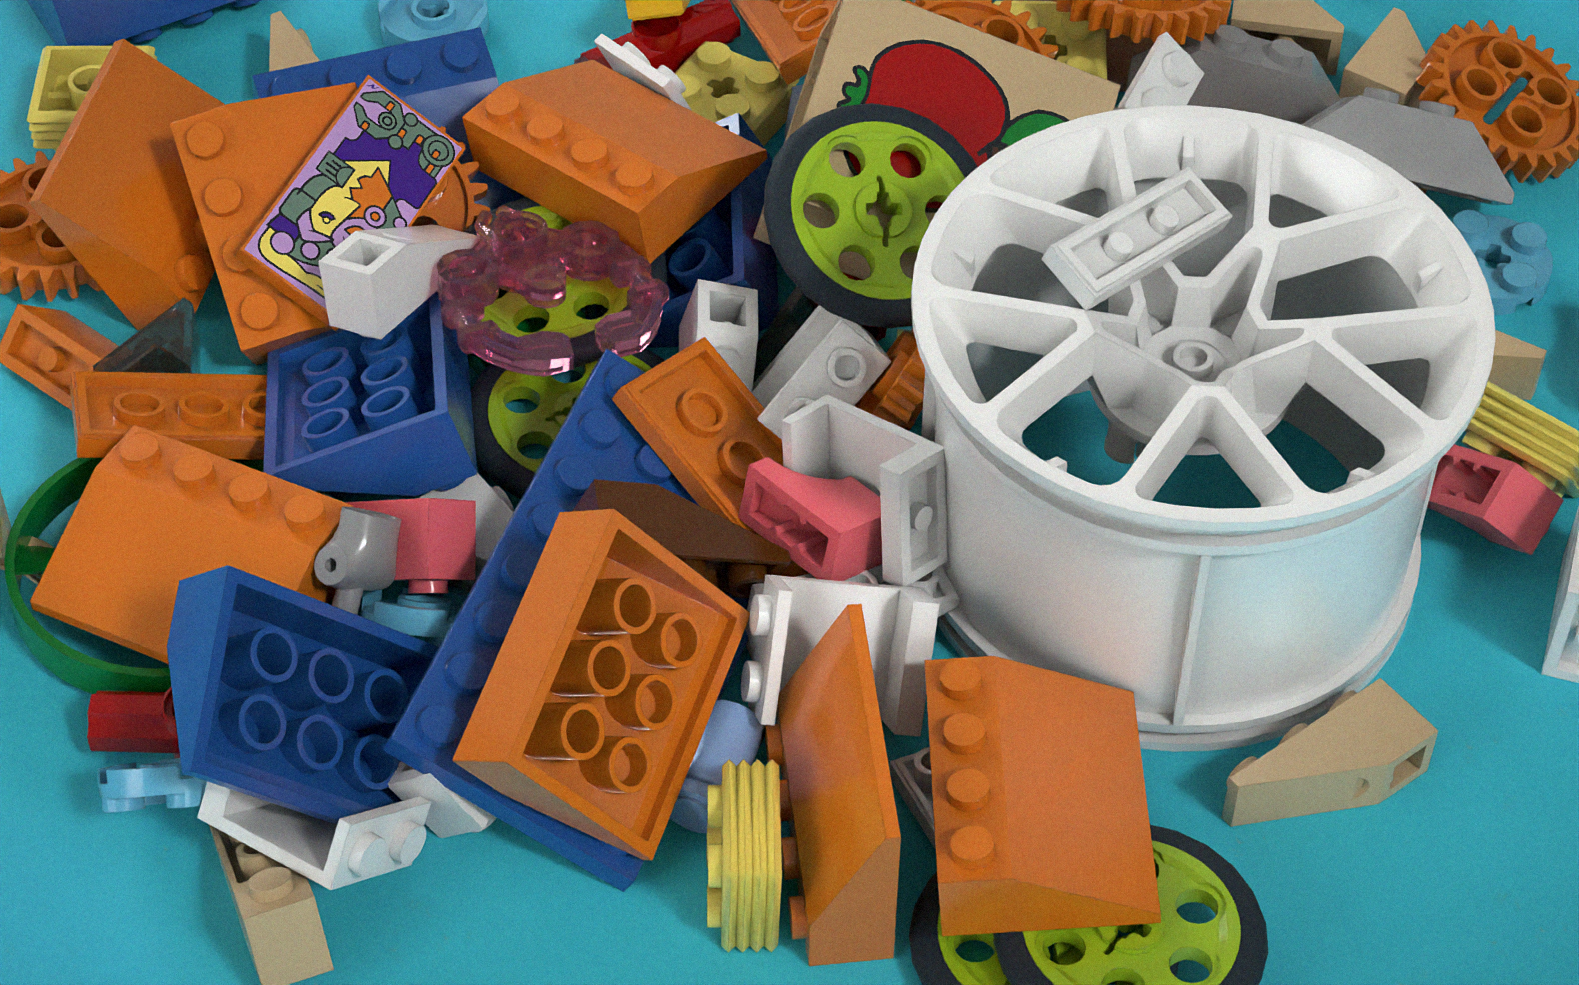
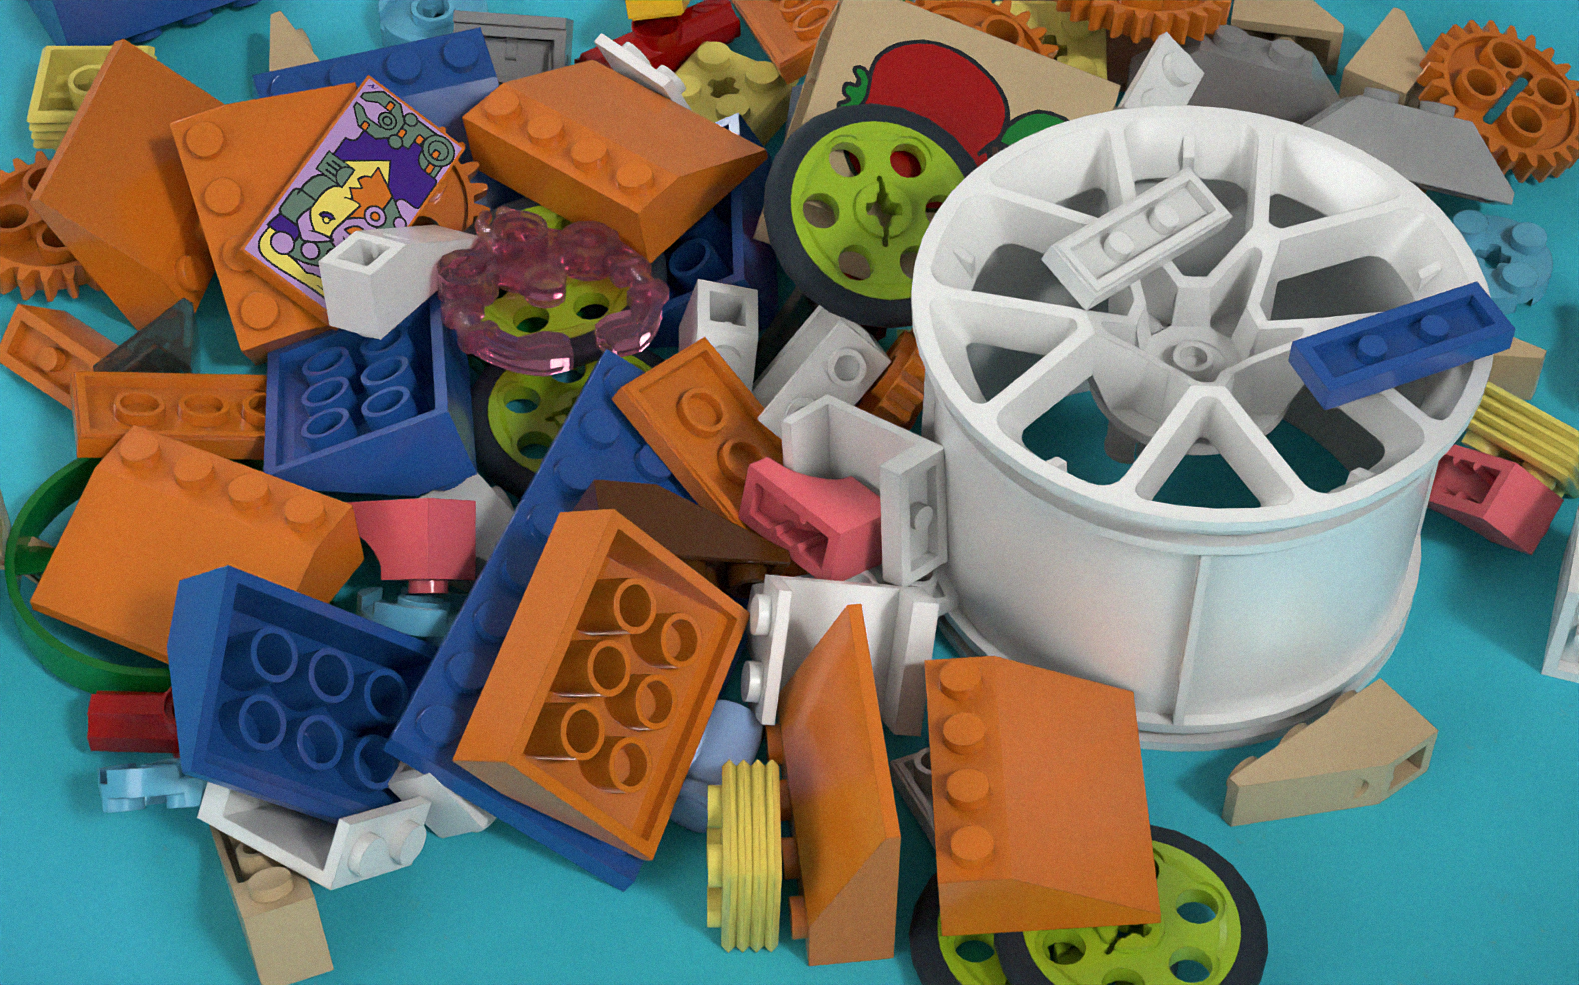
light grey piece [314,506,402,615] -> none
none -> light grey hinge [453,10,574,83]
none -> blue plate [1288,281,1516,411]

